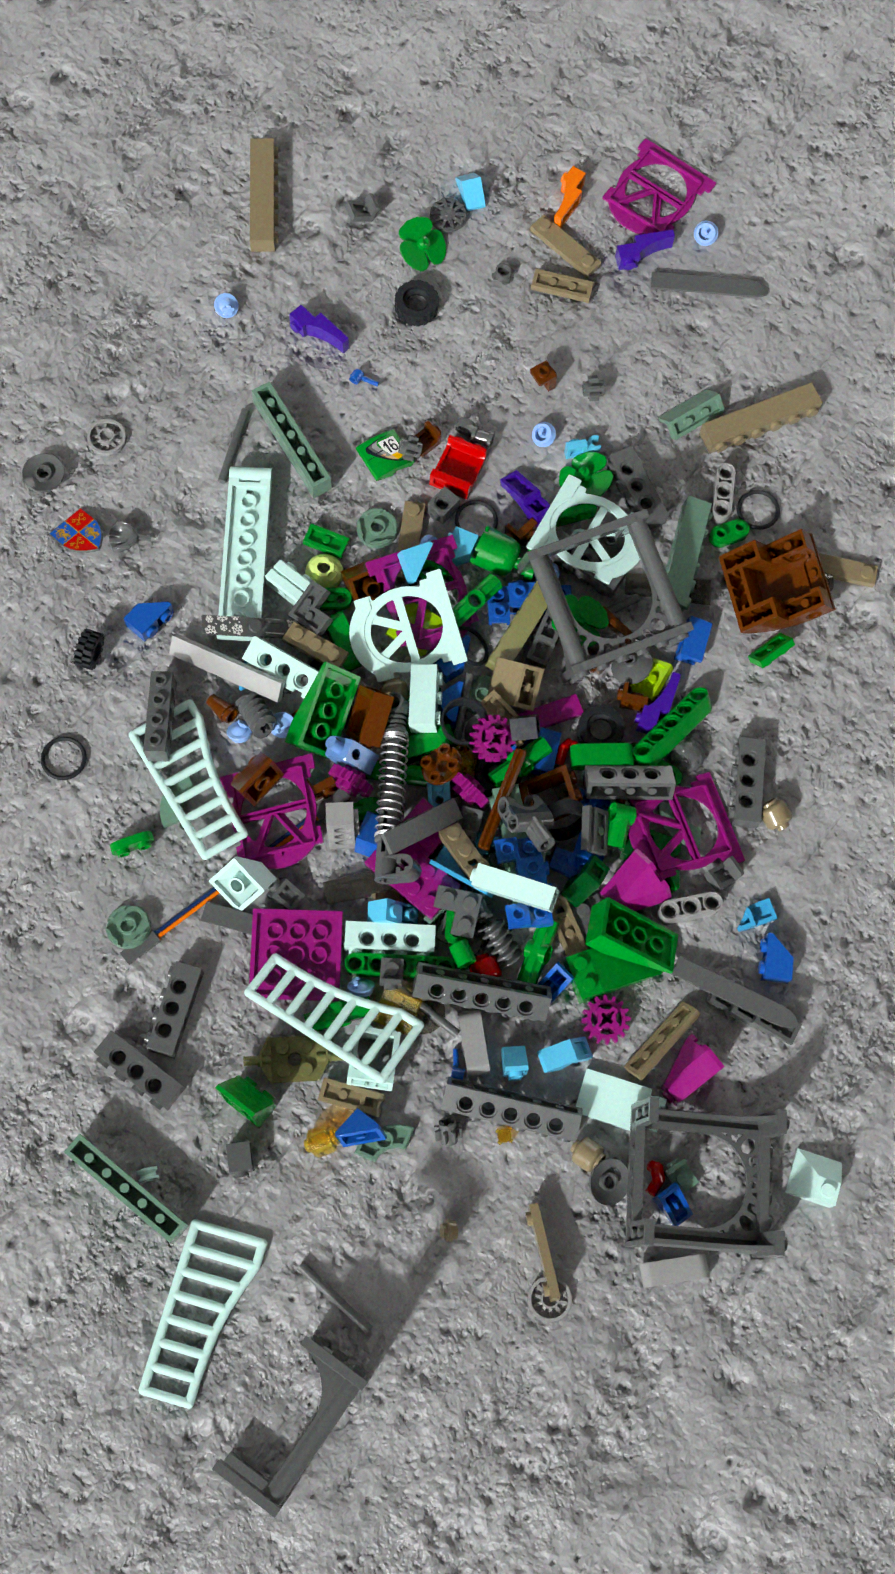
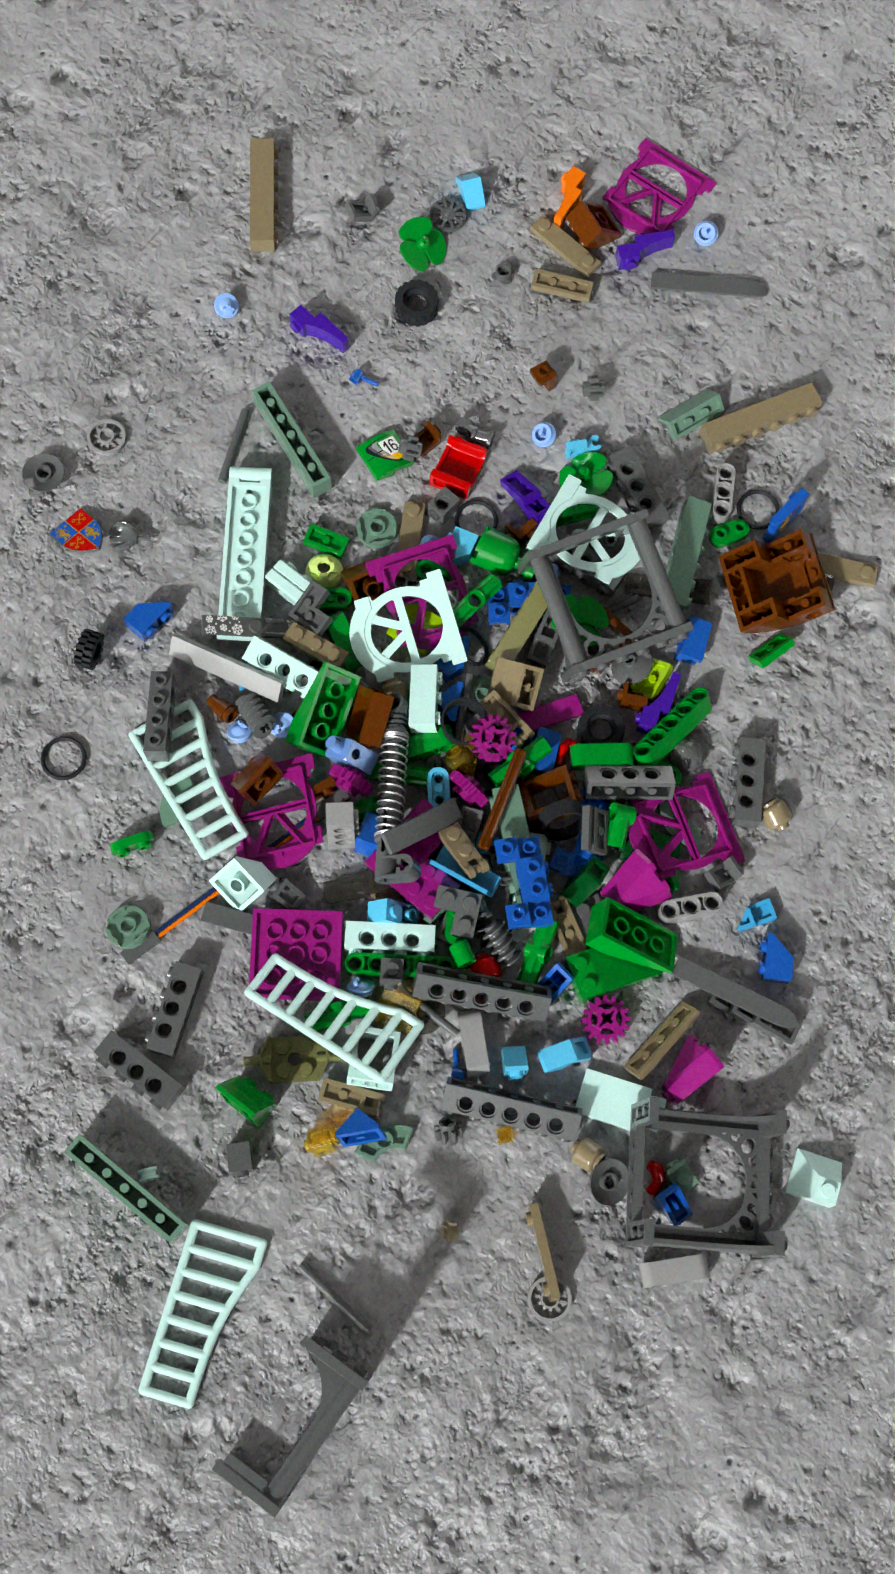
medium azure slope [397,541,433,584] -> none
reddish brown dish [420,743,462,785] -> none
light aqua brick [470,863,559,913] -> none
dark grey connector [498,795,555,852] -> none
black panel [509,714,541,741] -> none
none -> reddish brown slope [566,200,622,249]
none -> blue container [763,488,809,543]

